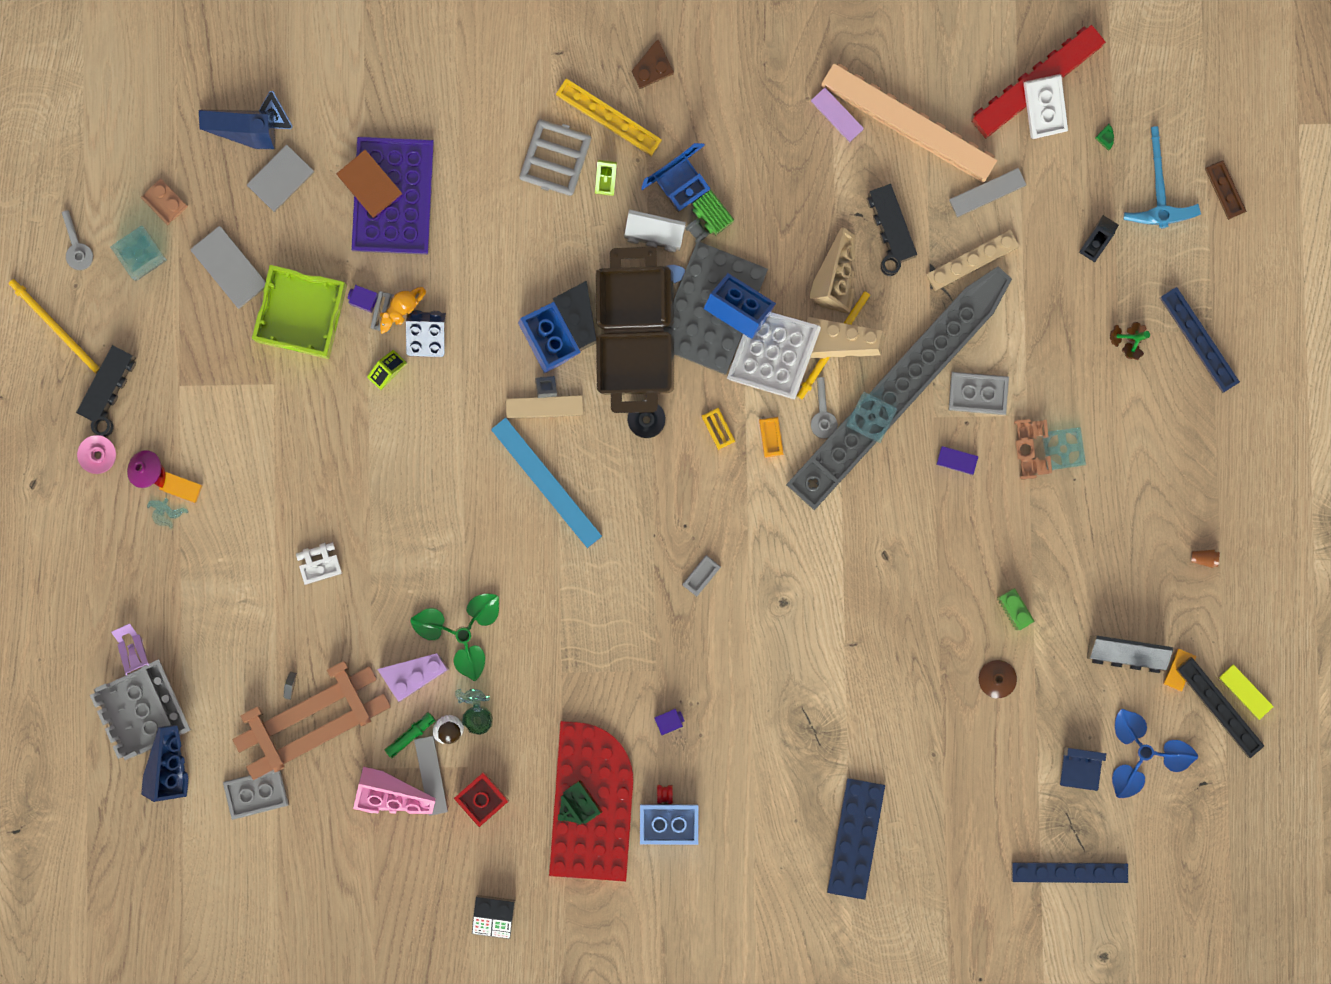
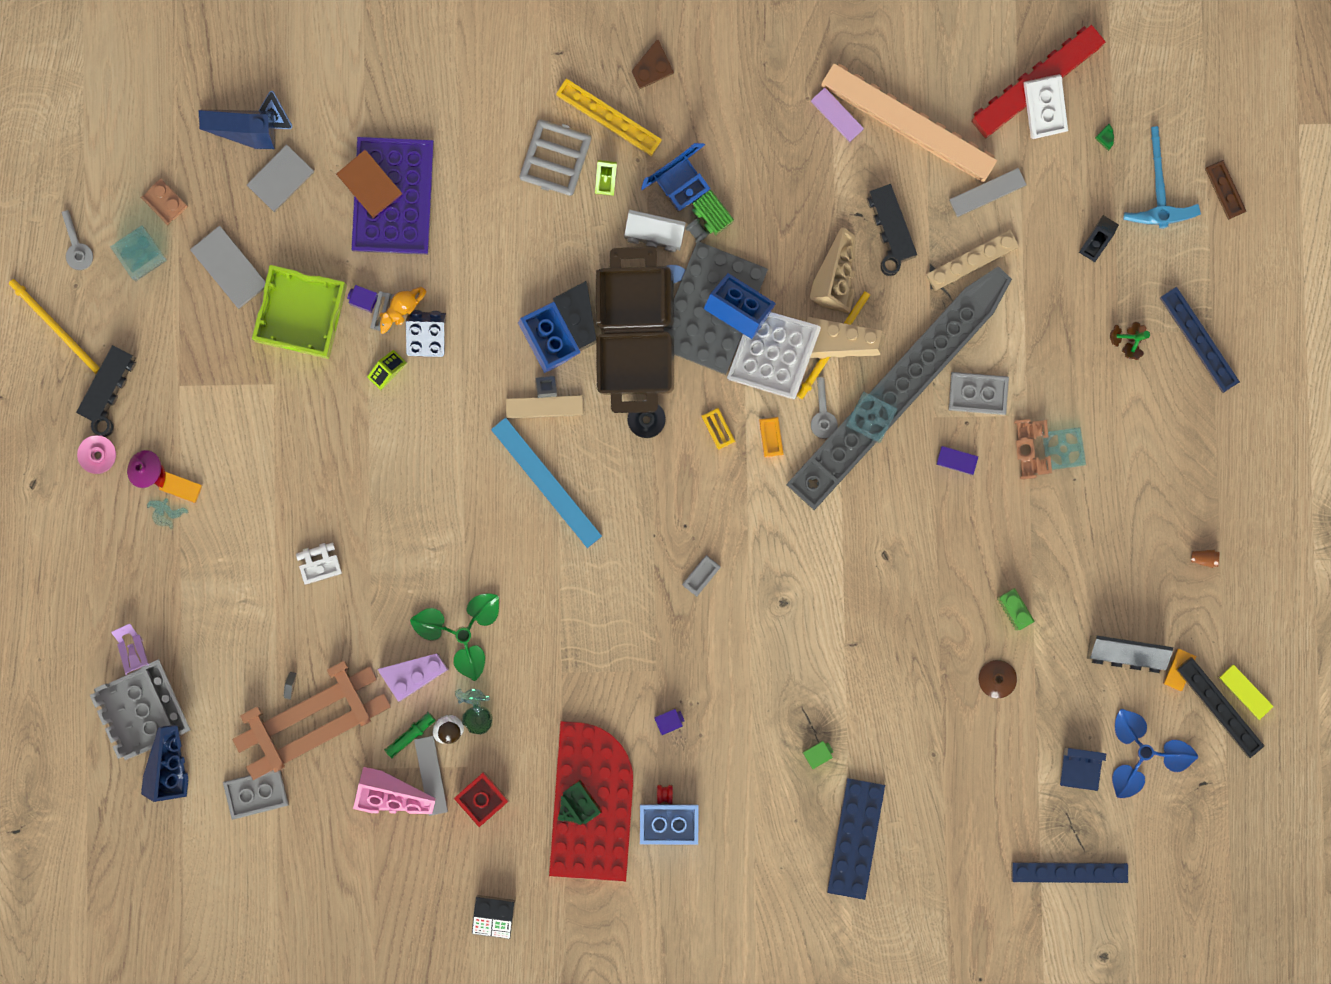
none -> bright green brick [802,741,834,769]

